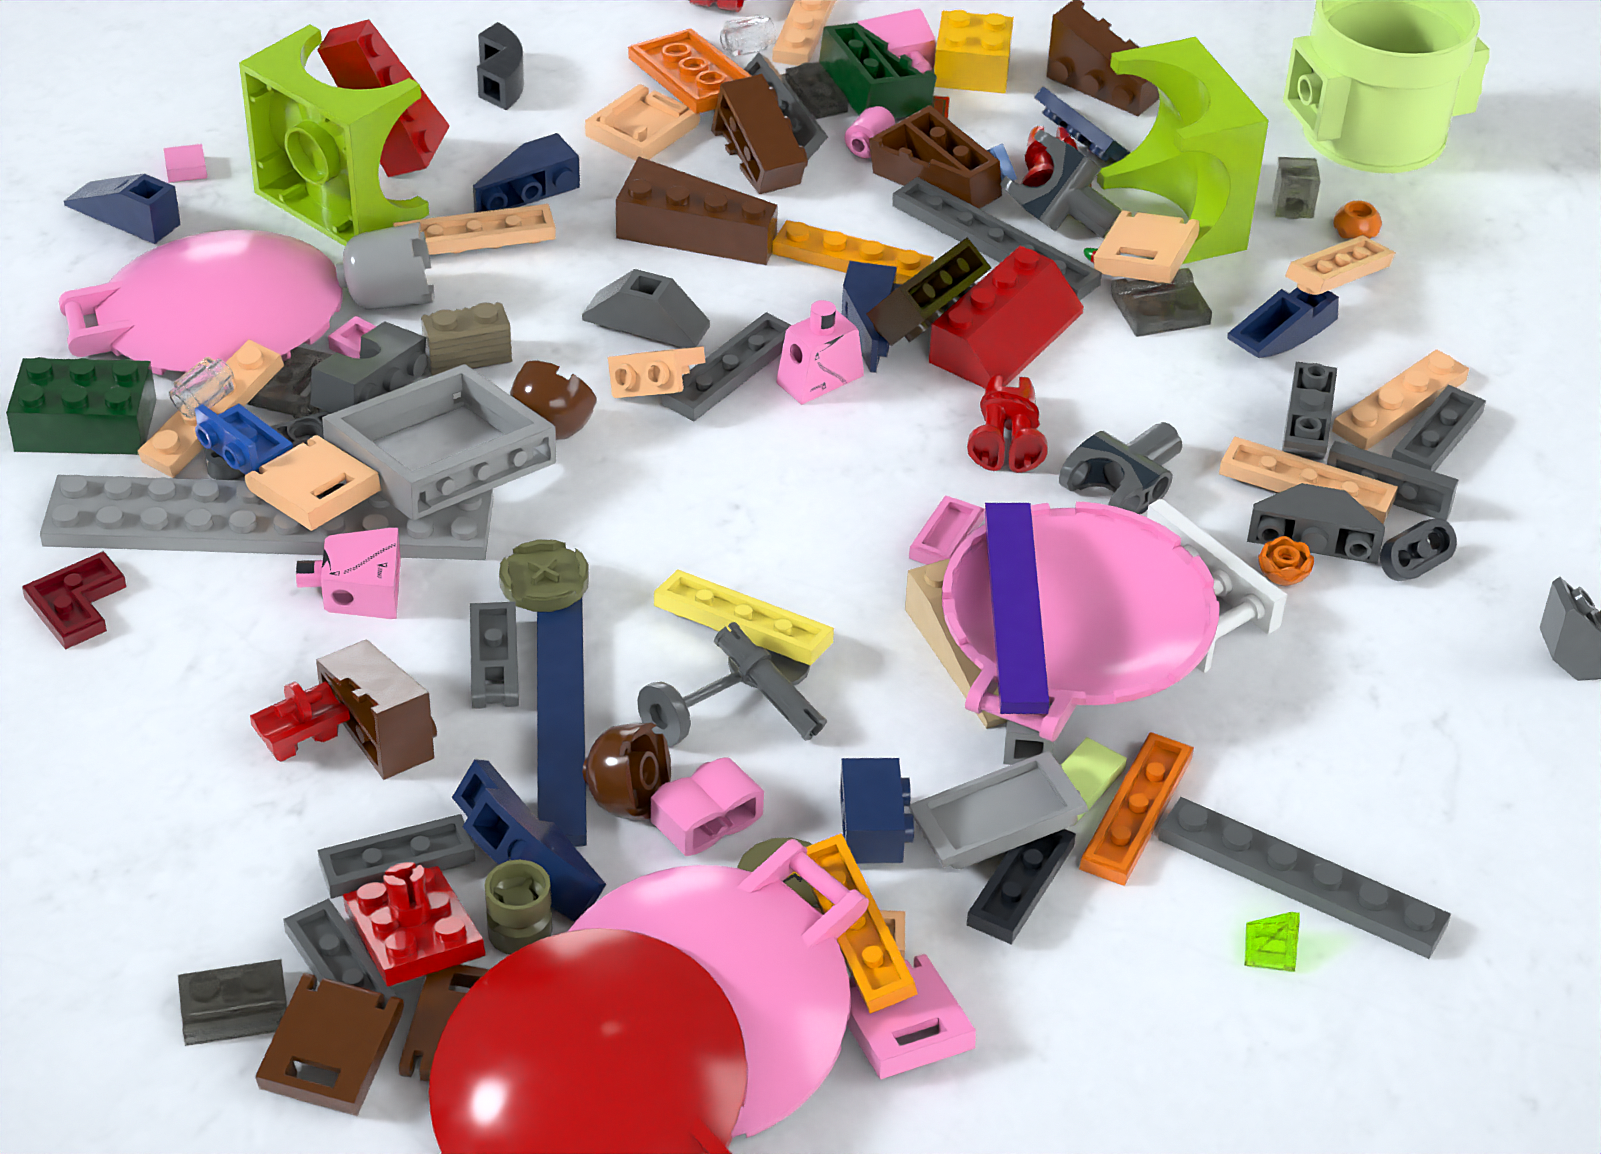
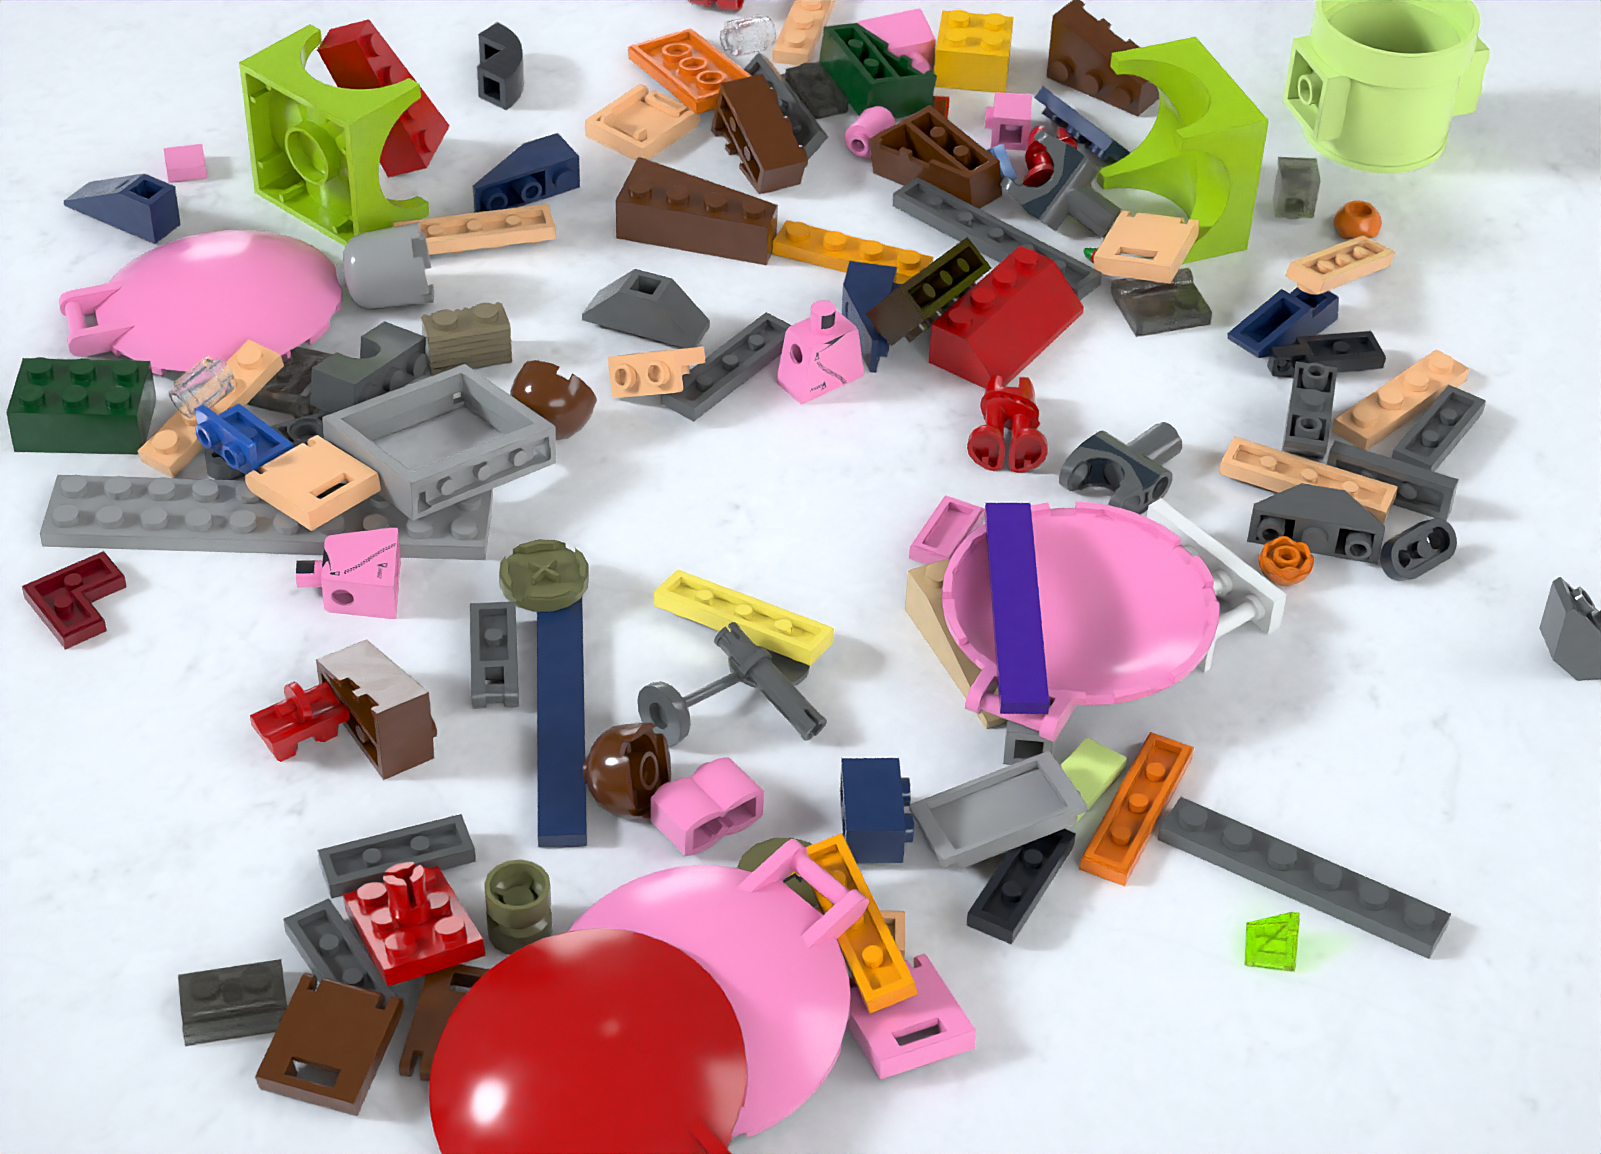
bright pink tile [328,316,376,358] -> none
dark blue slope [452,759,607,922] -> none
none -> bright pink brick [985,92,1032,151]
none -> black hinge [1267,331,1386,377]

